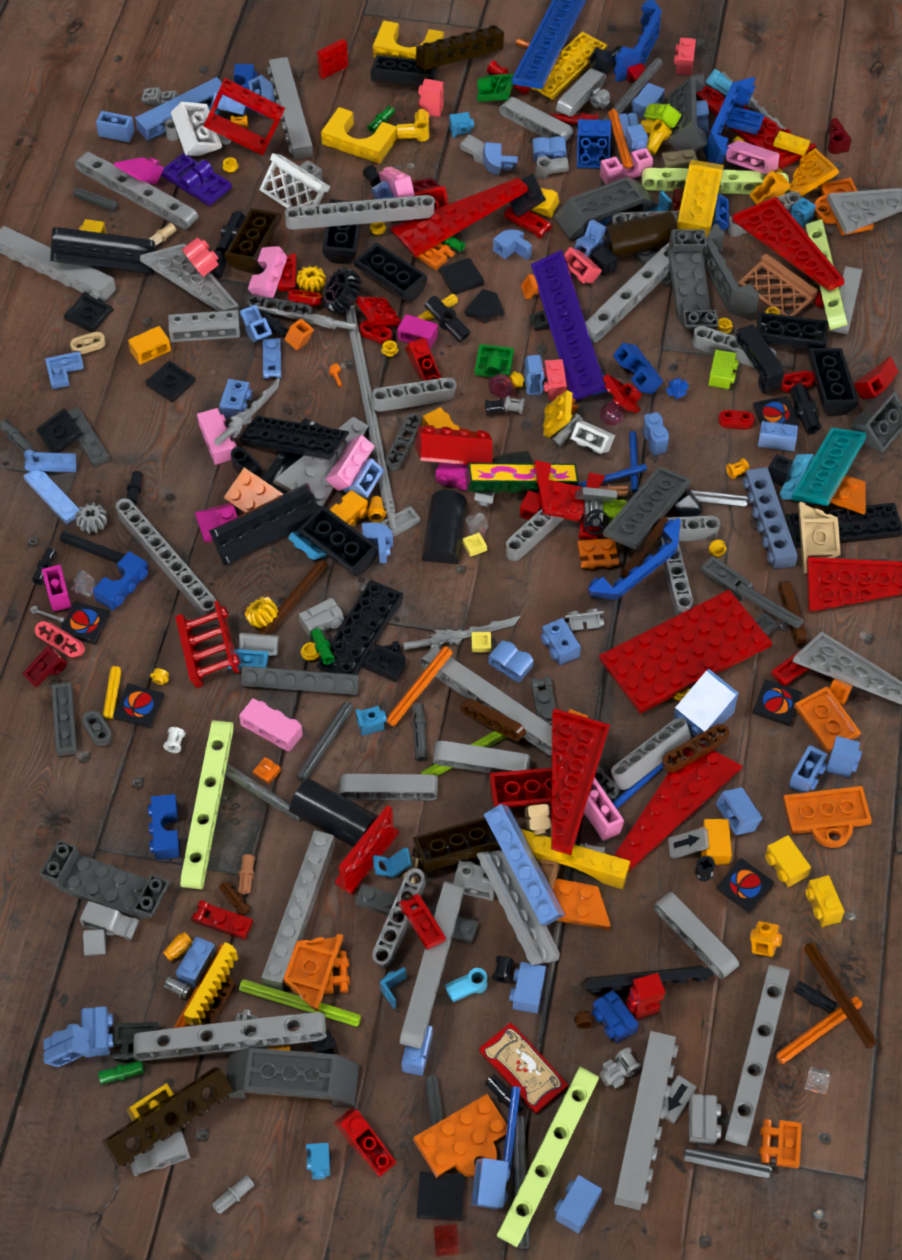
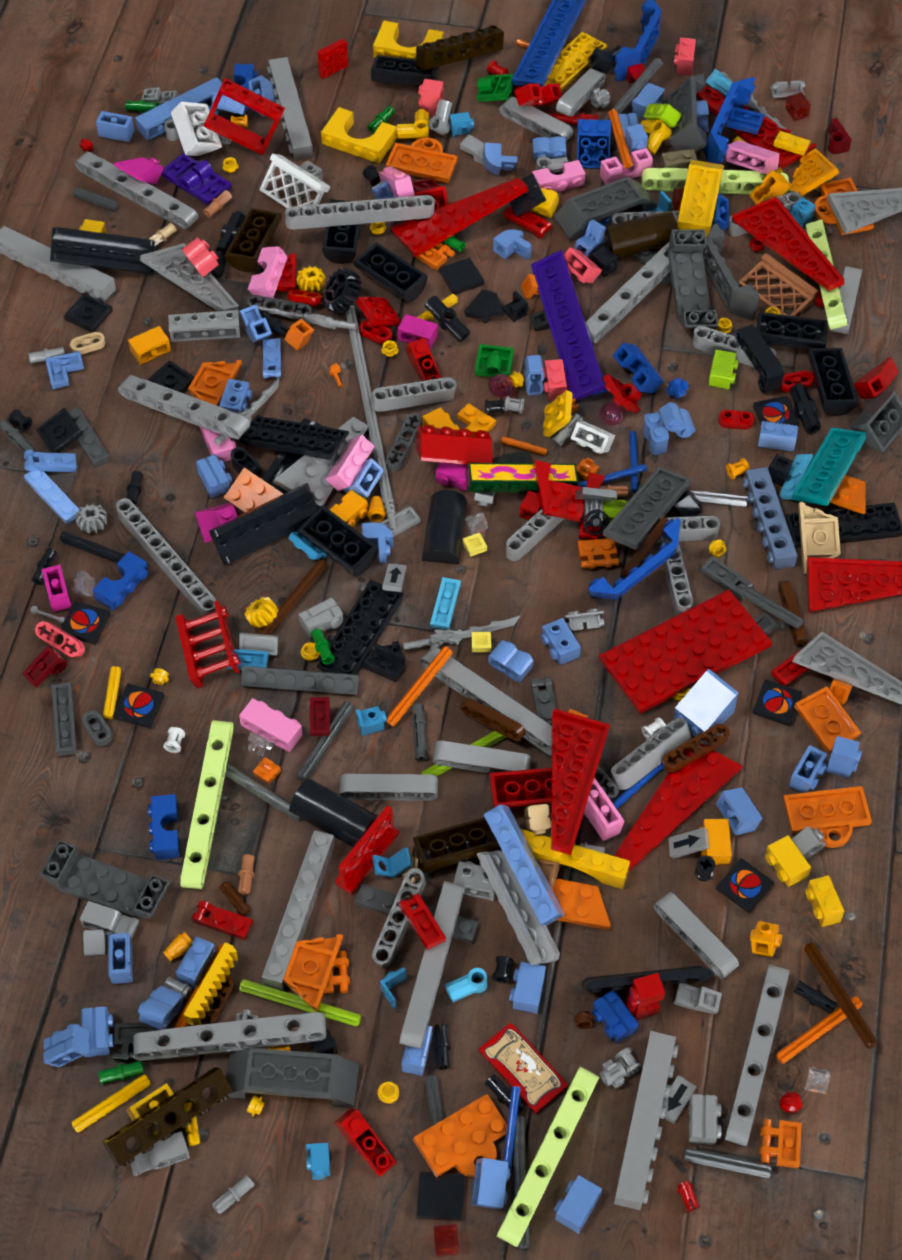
none -> black bush [8,409,33,432]
none -> light grey pin [28,347,65,364]
none -> yellow axle [71,1074,151,1132]
none -> red plate [79,138,94,152]
none -> medium blue brick [108,933,133,984]
none -> light grey beam [118,375,250,439]
none -> green pin [125,100,159,113]
none -> medium blue brick [138,986,184,1030]
none -> yellow axle [184,1102,200,1146]
none -> orange wing [188,360,242,406]
none -> medium blue brick [196,454,233,498]
none -> nougat axle [203,190,232,218]
none -> yellow plate [246,1095,265,1117]
none -> clear tile [247,733,274,756]
none -> dark red plate [309,697,330,736]
none -> yellow plate [377,1082,399,1104]
none -> light grey tile [383,563,407,592]
none -> orange plate [385,138,458,184]
none -> light grey piece [429,100,452,135]
none -> medium azure plate [430,577,461,630]
none -> black pin [434,1024,451,1070]
none -> light orange plate [457,403,496,433]
none -> orange piece [501,436,548,456]
none -> black panel [502,291,528,322]
none -> red arch [515,84,562,106]
none -> bright pink arch [532,160,586,192]
none -> orange tile [576,457,599,481]
none -> white bush [641,717,666,740]
none -> medium blue brick [659,402,696,438]
none -> light grey slope [672,983,722,1014]
none -> red pin [677,1181,700,1212]
none -> red plate [749,237,765,252]
none -> light grey hinge [770,80,805,98]
none -> red plate [780,1091,802,1114]
none -> clear red brick [785,92,811,121]
none -> light grey brick [791,826,827,860]

